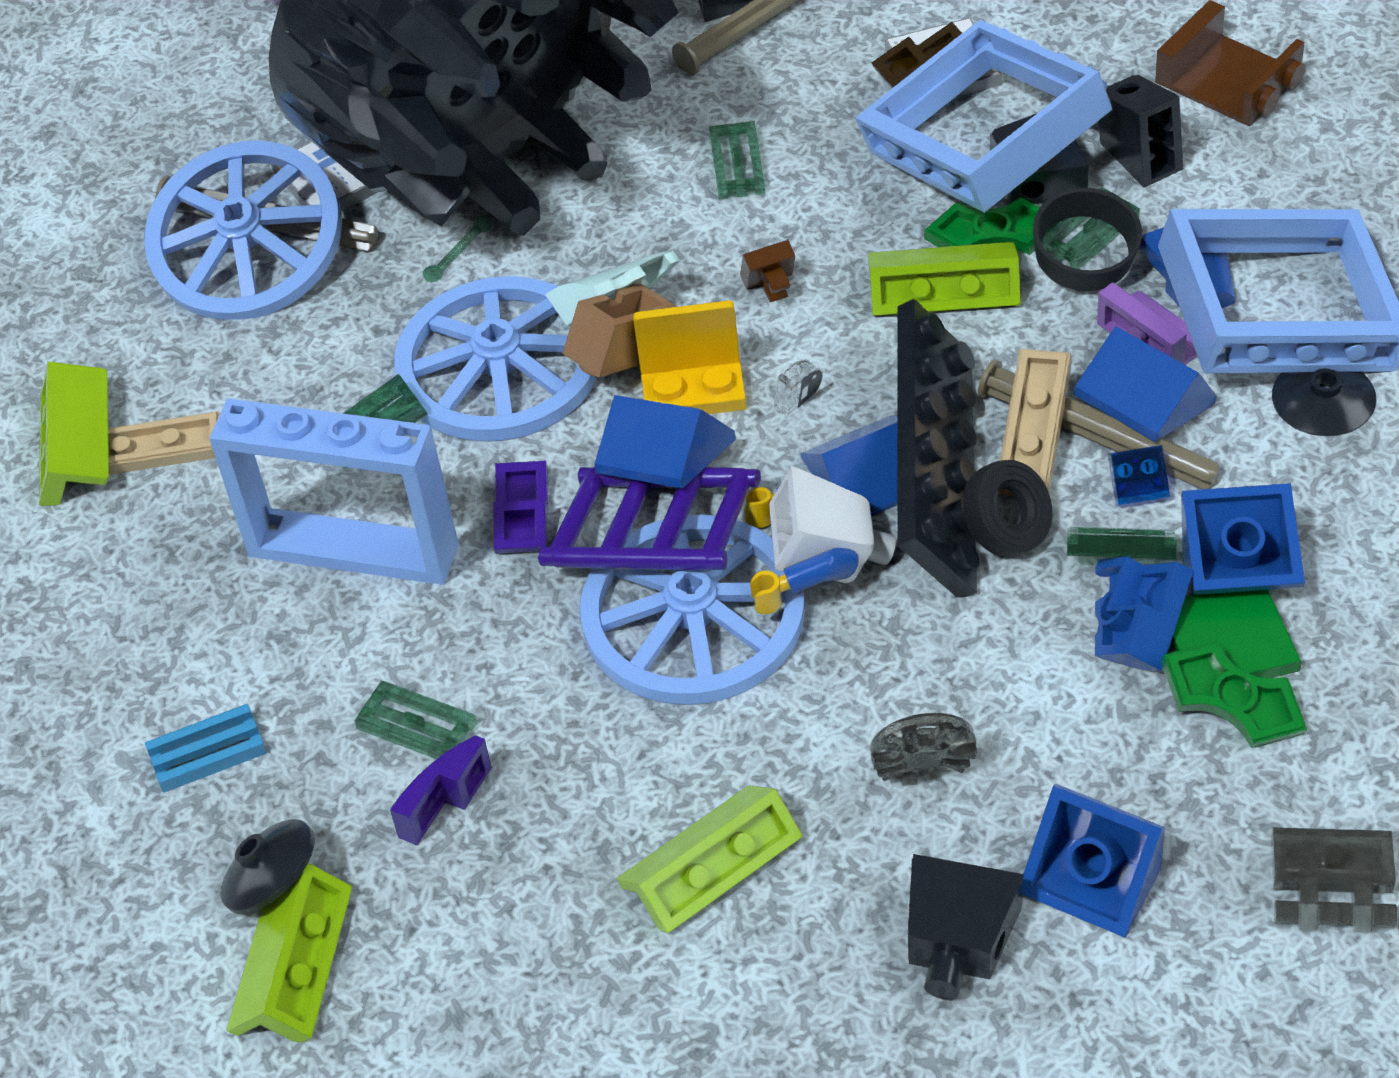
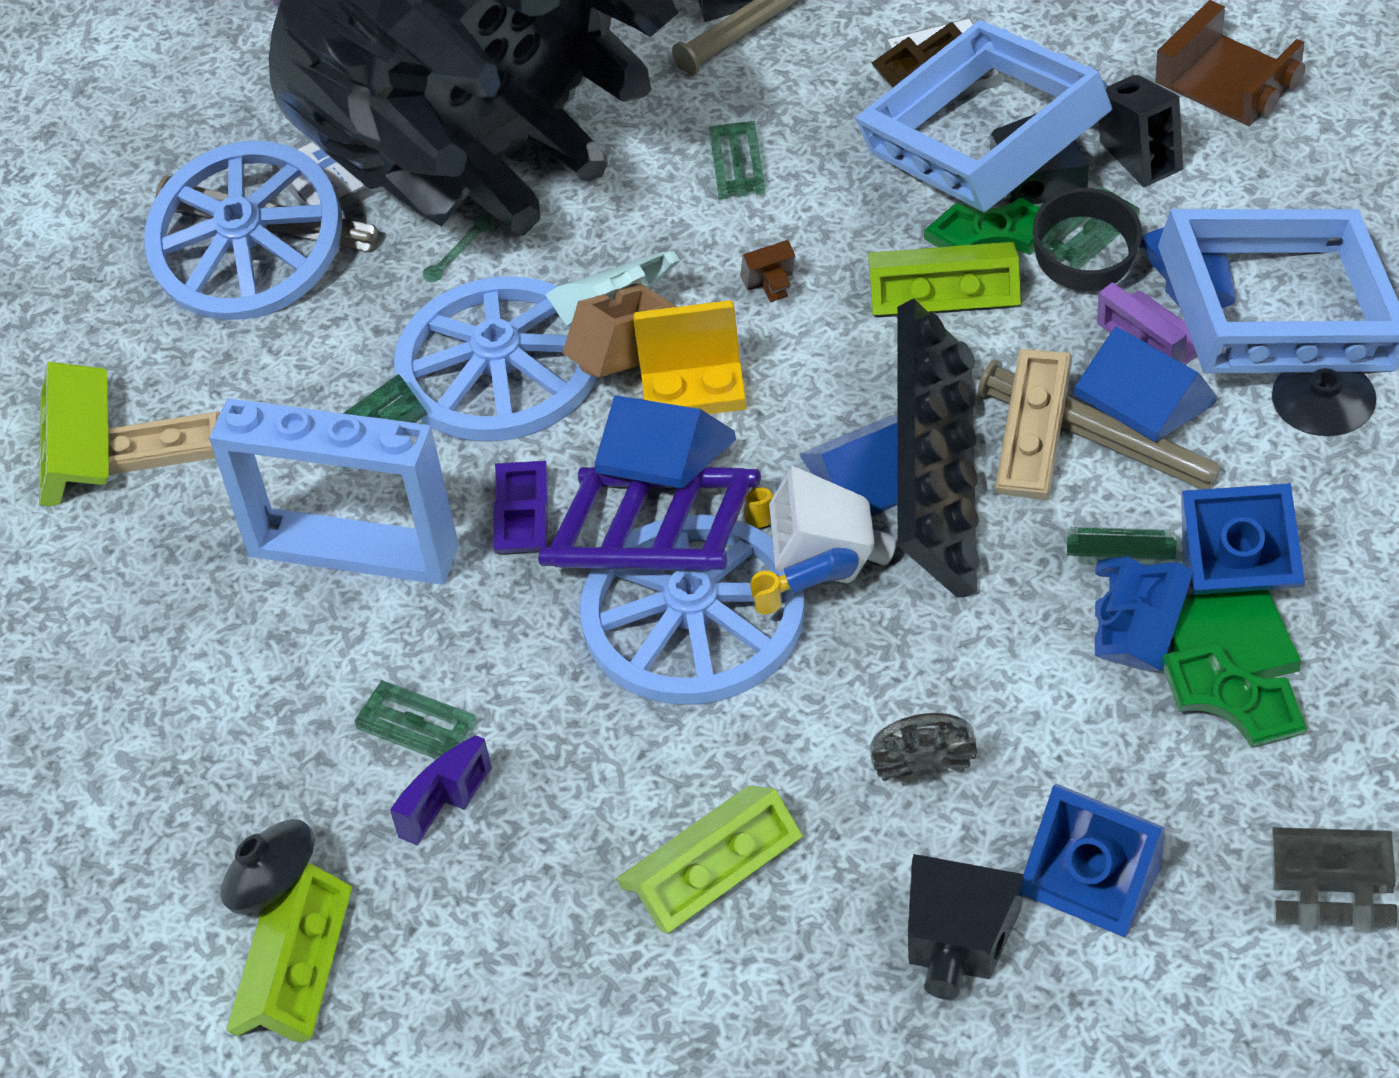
dark azure tile [144,703,267,793] -> none
clear tile [774,359,823,417] -> none
black tyre [962,460,1053,556] -> none
clear blue tile [1107,445,1170,505] -> none

